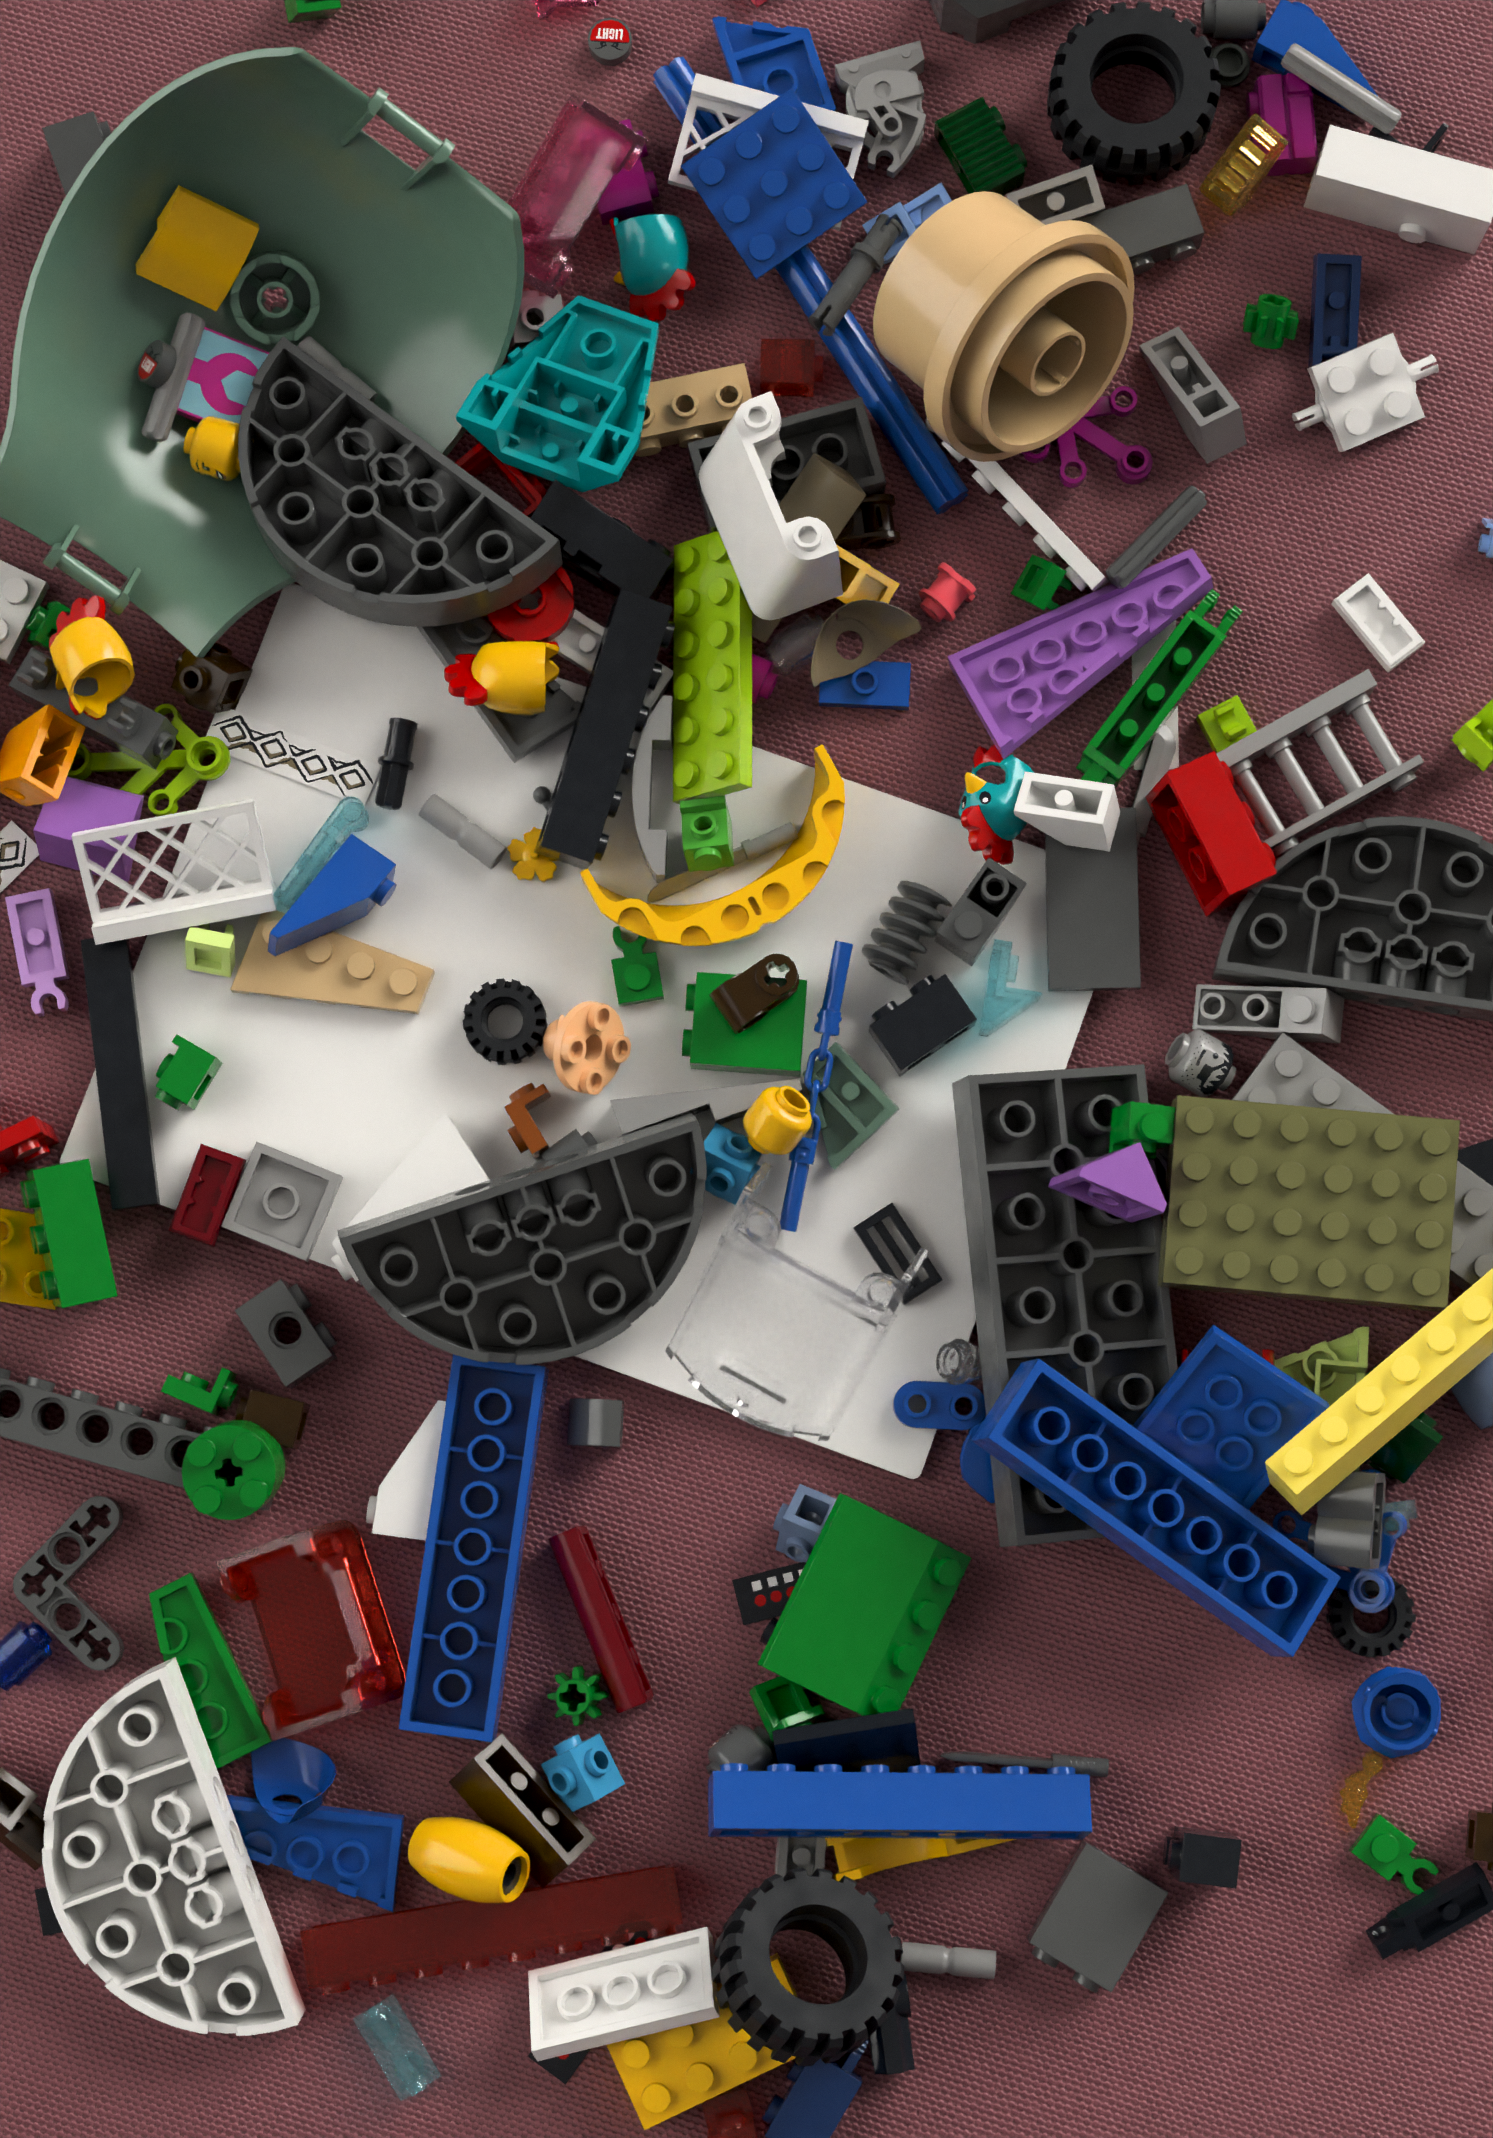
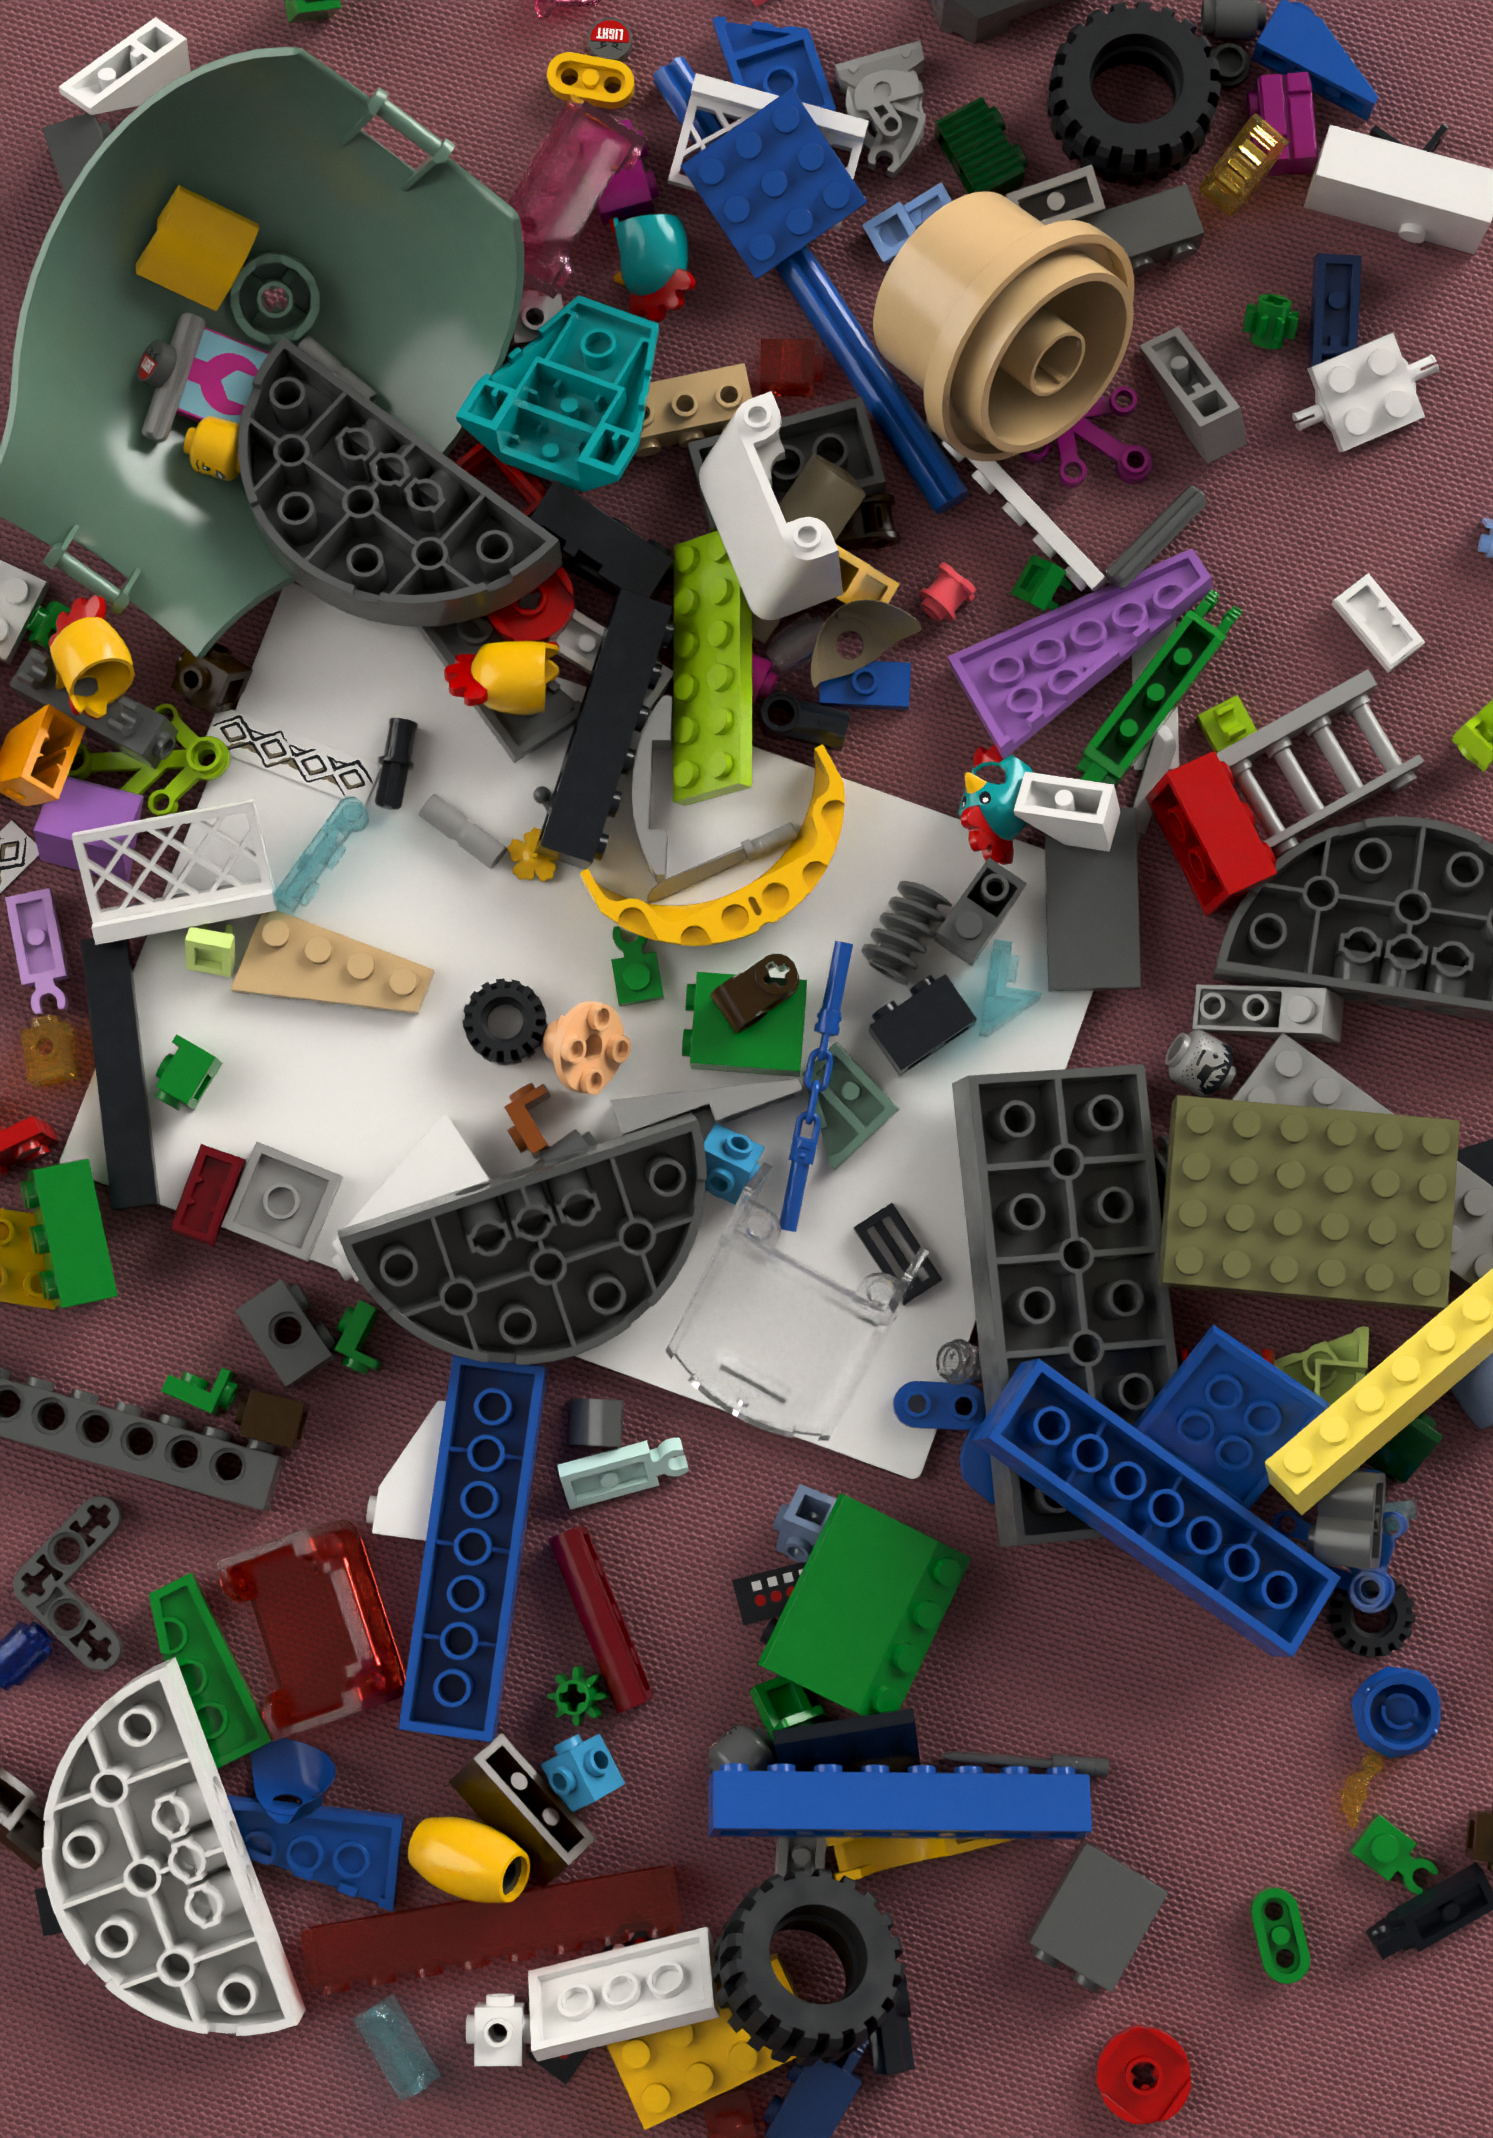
green brick [182,1420,285,1520] -> none
blue slope [268,834,397,957] -> none
bright green brick [680,795,734,872] -> none
yellow head [743,1086,812,1155] -> none
dark grey pin [808,214,903,336] -> none
light grey piece [900,1942,996,1979] -> none
medium lavender slope [1048,1142,1167,1223] -> none
green brick [1109,1101,1175,1160] -> none
black brick [1163,1826,1242,1889] -> none
light grey axle [1281,44,1402,134] -> none
none -> clear yellow brick [20,1015,81,1088]
none -> white slope [59,17,191,115]
none -> green bracket [335,1300,384,1375]
none -> white brick [466,1993,531,2066]
none -> yellow plate [547,52,635,109]
none -> light aqua plate [557,1438,689,1510]
none -> black piece [758,692,850,752]
none -> red plate [1095,2025,1191,2124]
none -> green plate [1249,1887,1310,1984]

